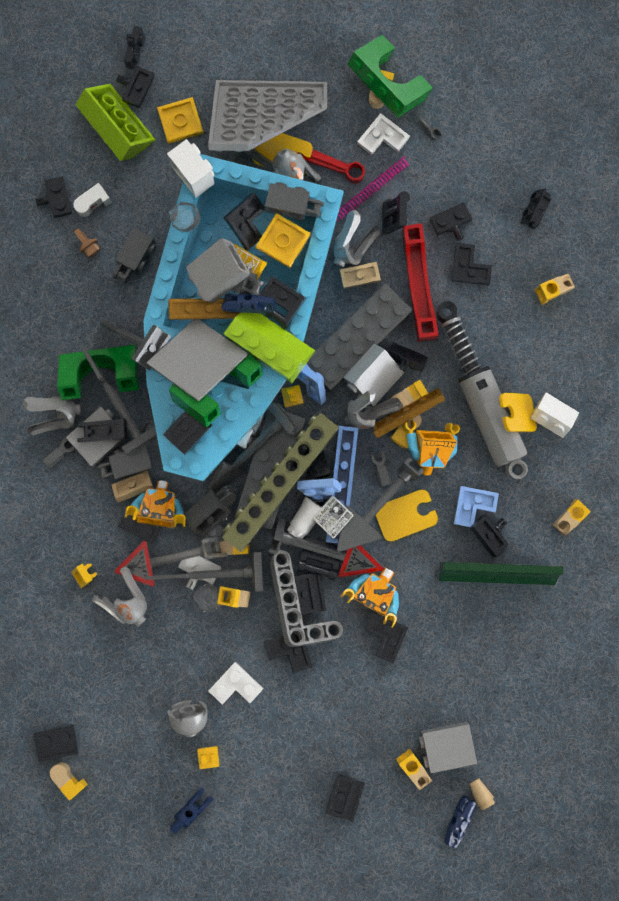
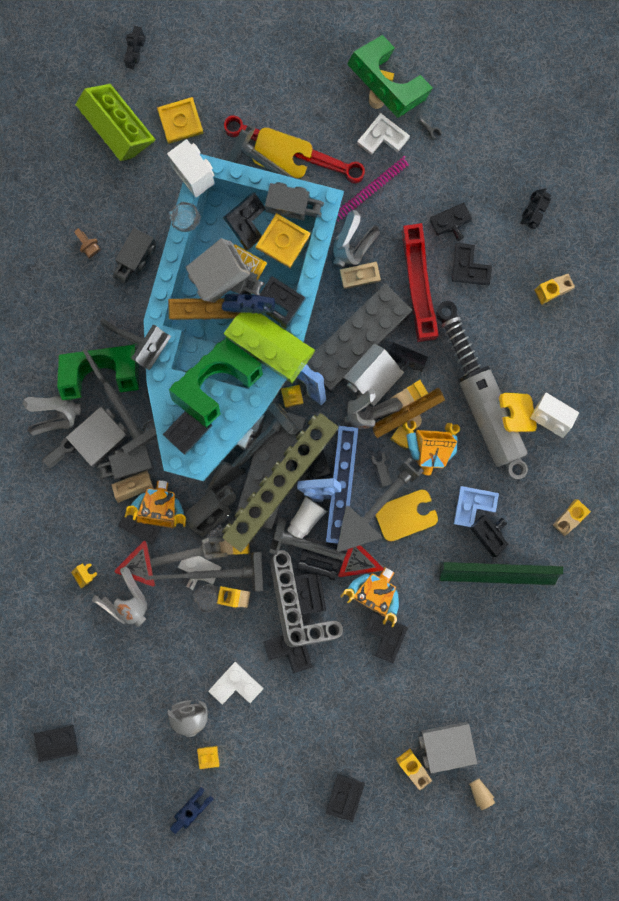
black plate [35,176,72,218] -> none
leg [50,762,88,801] -> none
white leg [74,183,112,217] -> none
black hinge [77,419,127,443] -> none
black plate [116,66,155,109] -> none
light grey piece [147,319,248,402] -> none
light grey plate [208,80,327,152] -> none
light grey piece [272,149,321,182] -> none
sticker [313,496,353,538] -> none
black plate [382,191,410,234] -> none
dark blue hinge [444,795,477,848] -> none

